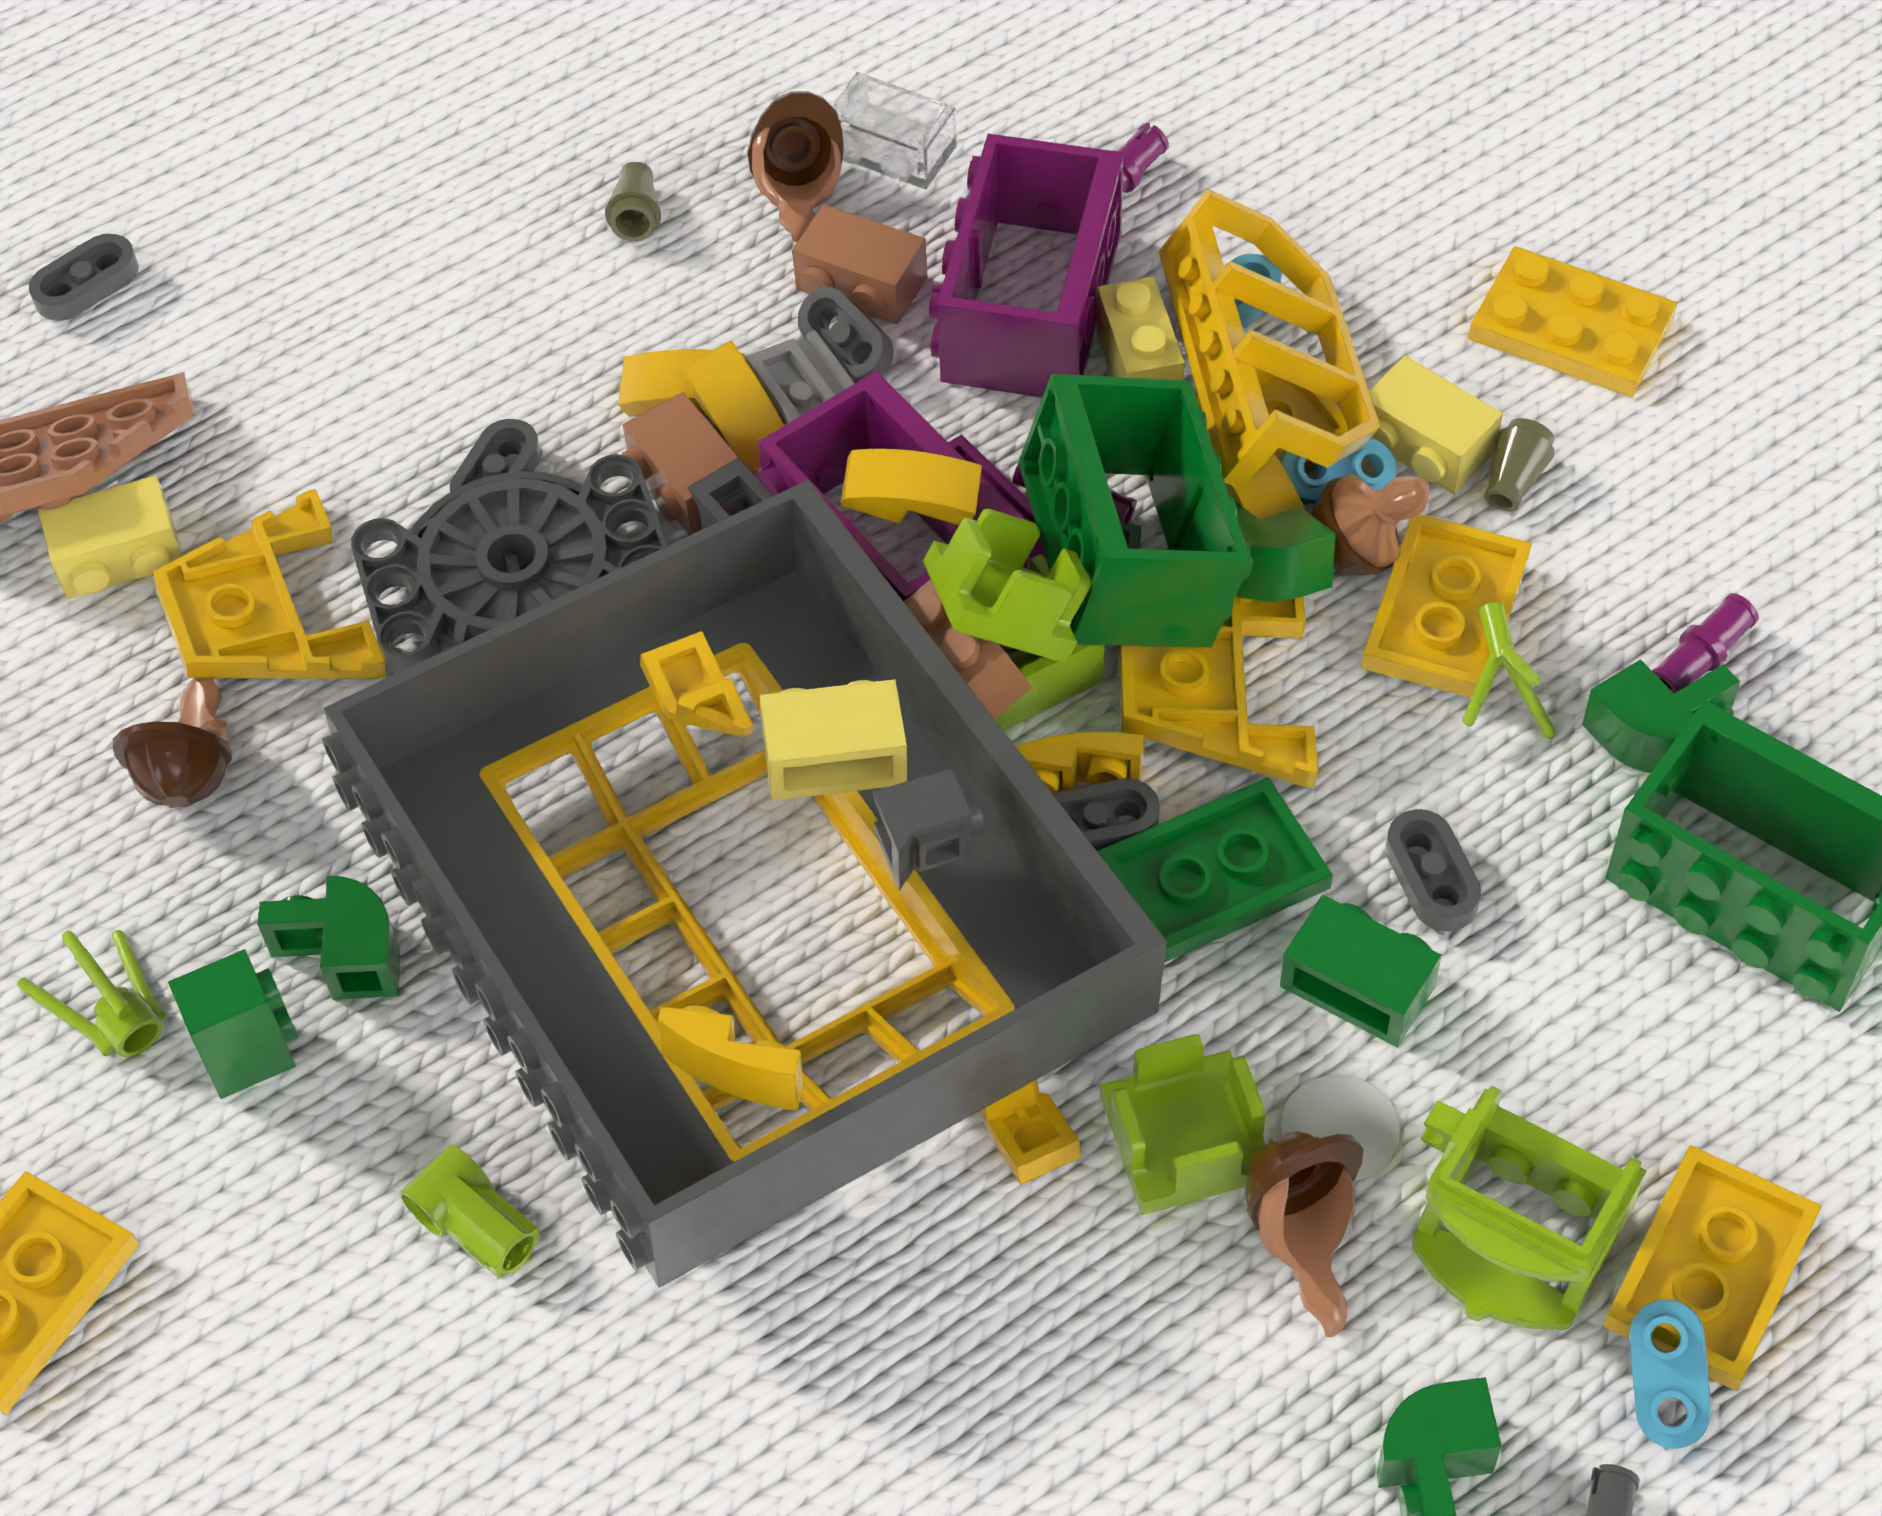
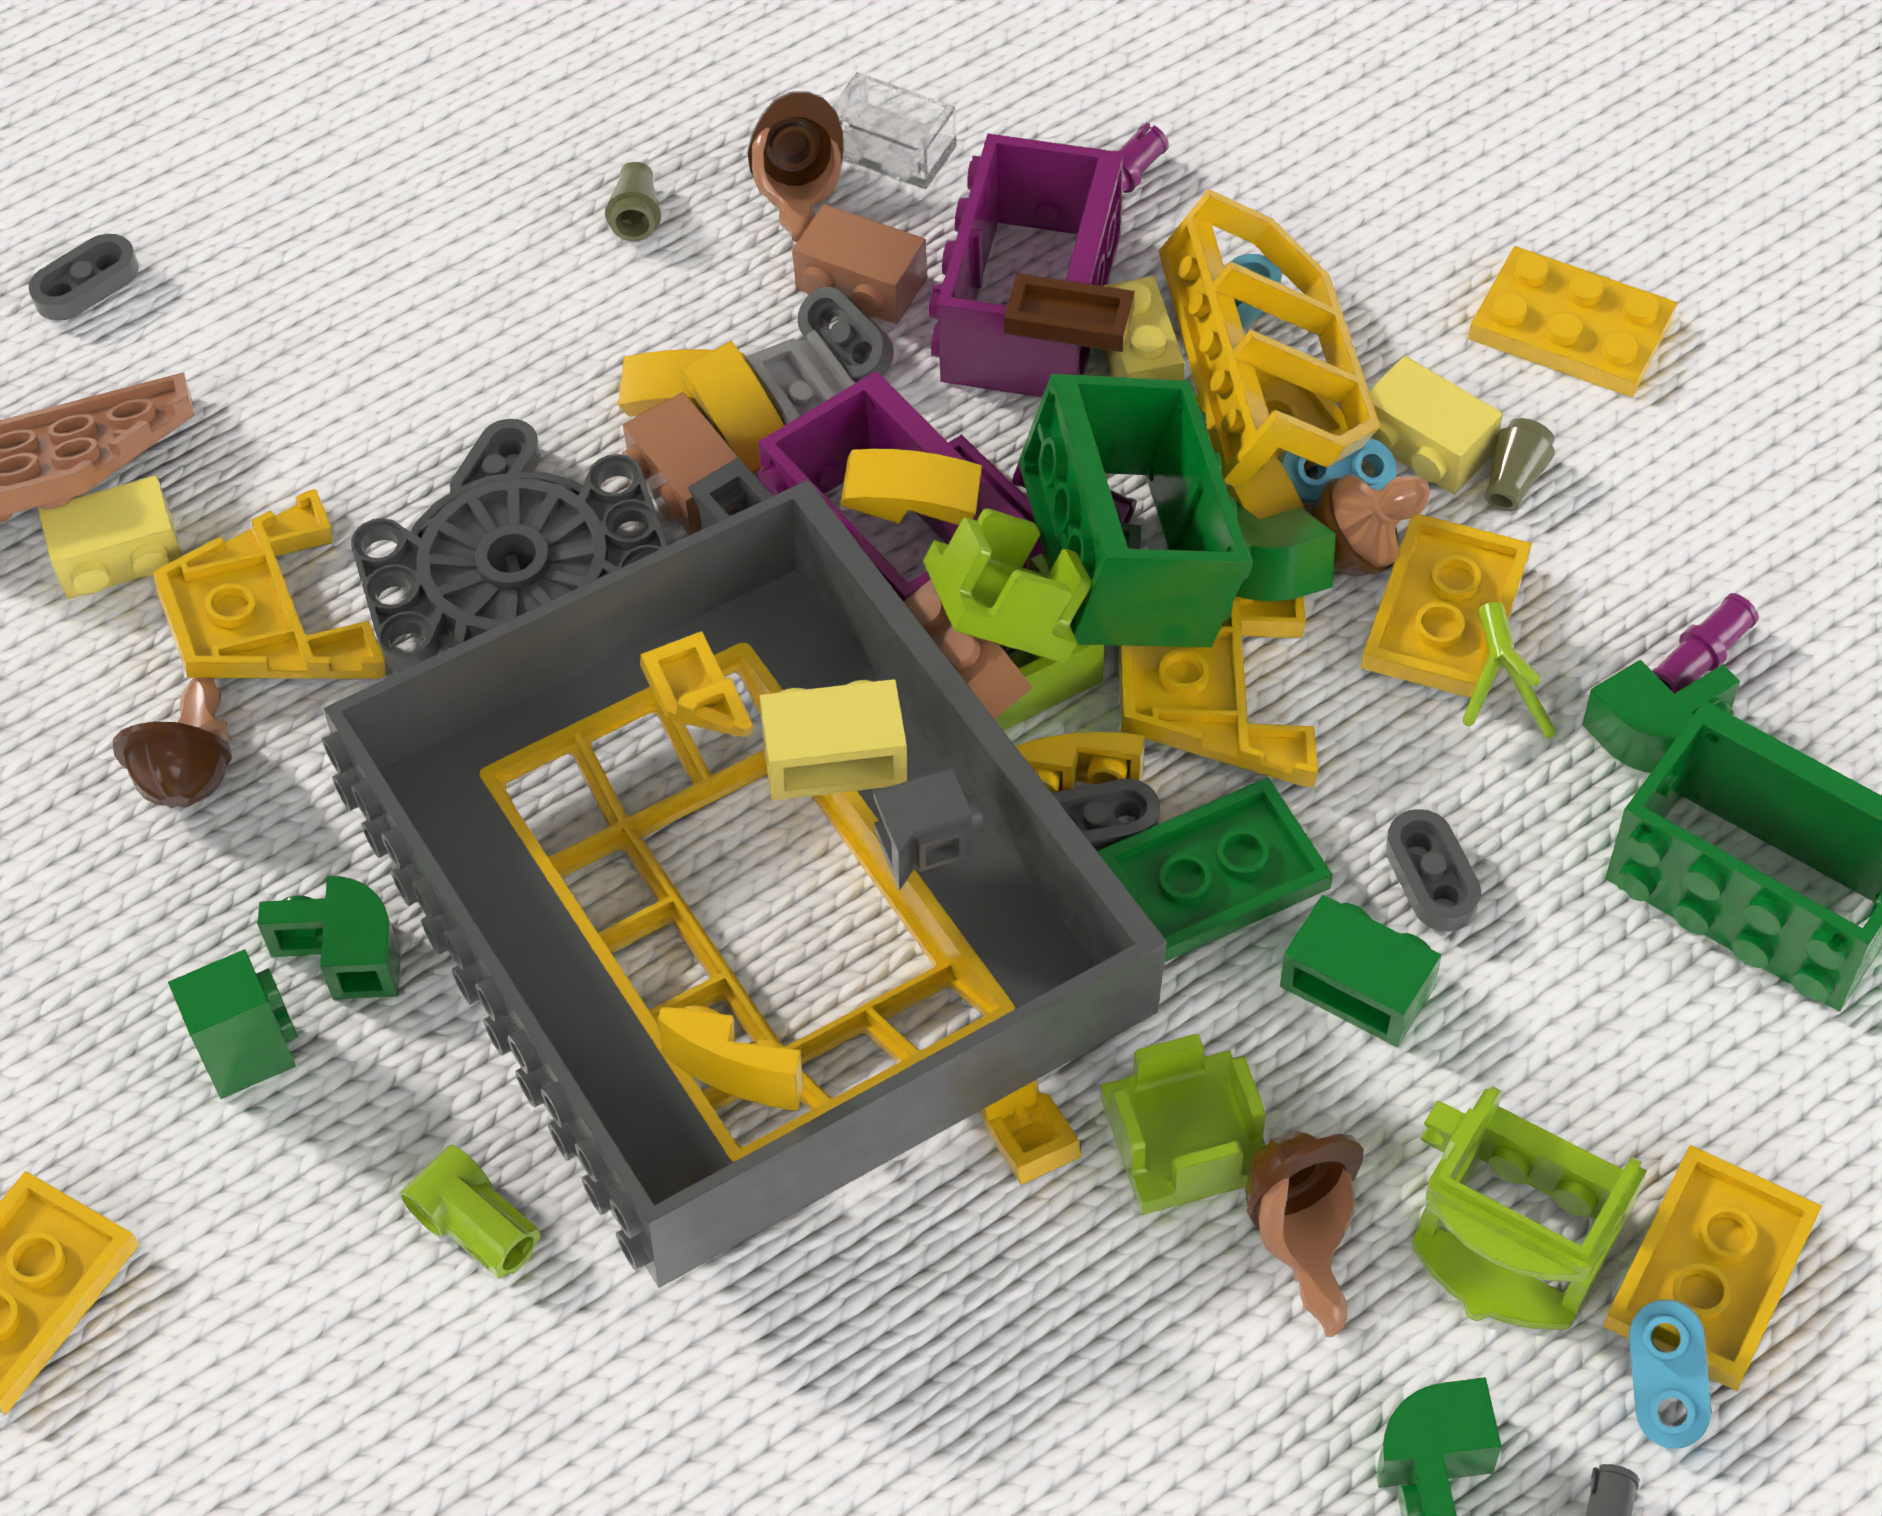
lime plant [17,929,166,1057] -> none
white sticker [1280,1074,1400,1181] -> none
none -> reddish brown tile [1004,273,1135,352]

